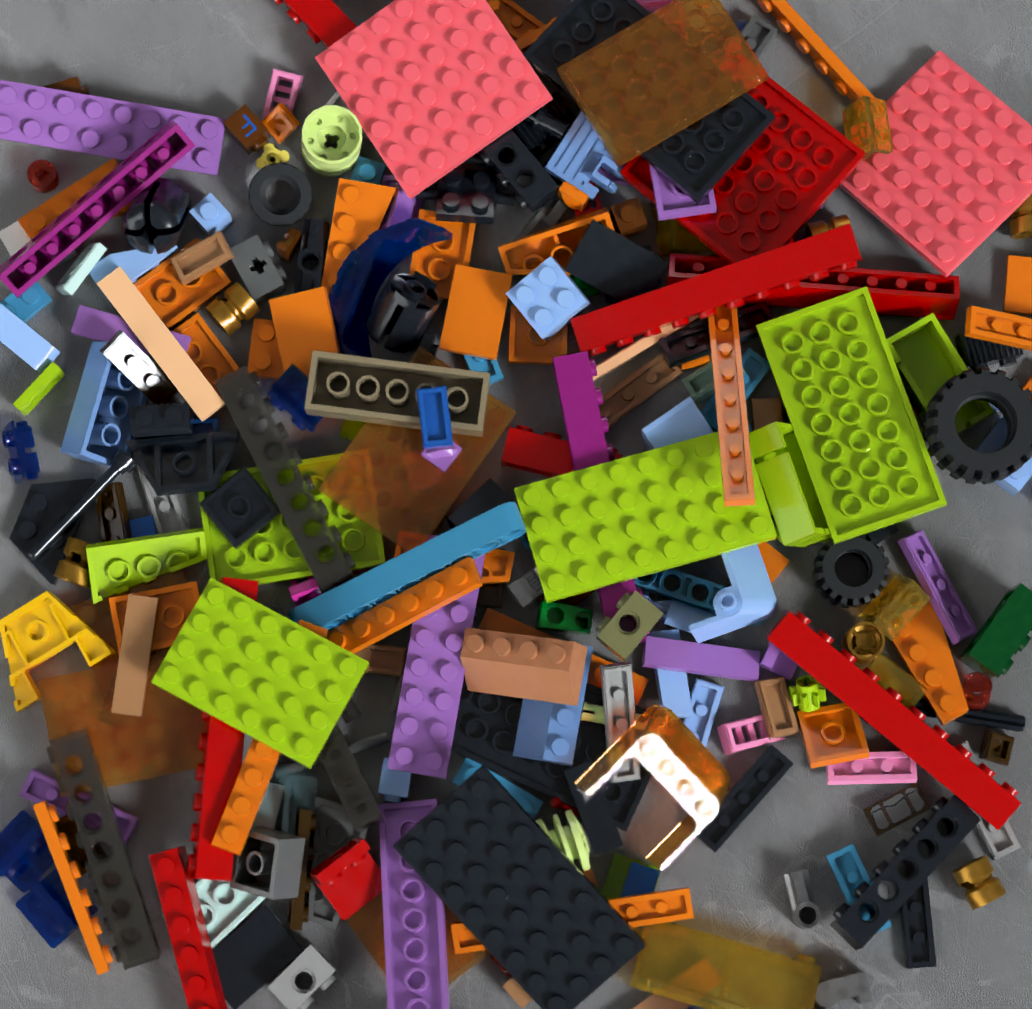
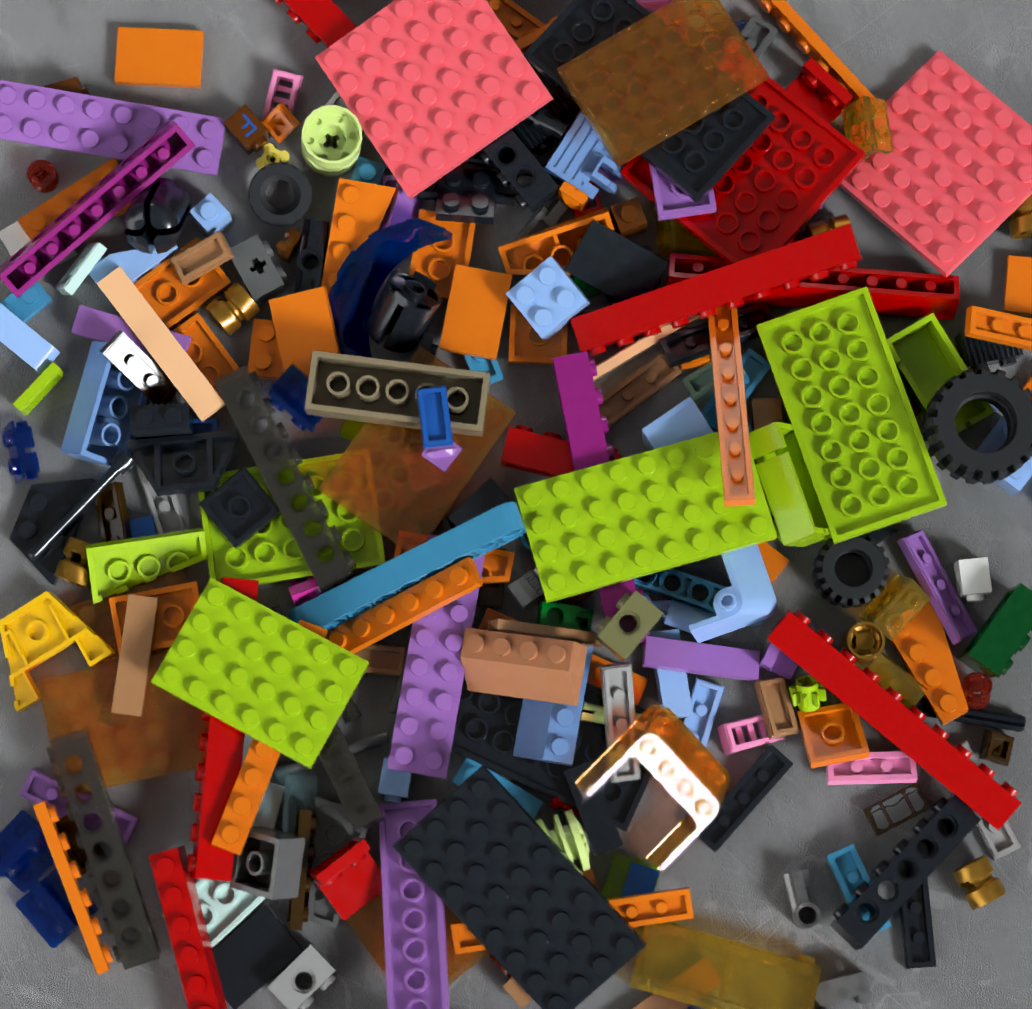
none -> orange tile [114,27,204,89]
none -> medium nougat tile [488,619,604,647]
none -> red bracket [785,57,853,125]
none -> white brick [953,557,992,602]

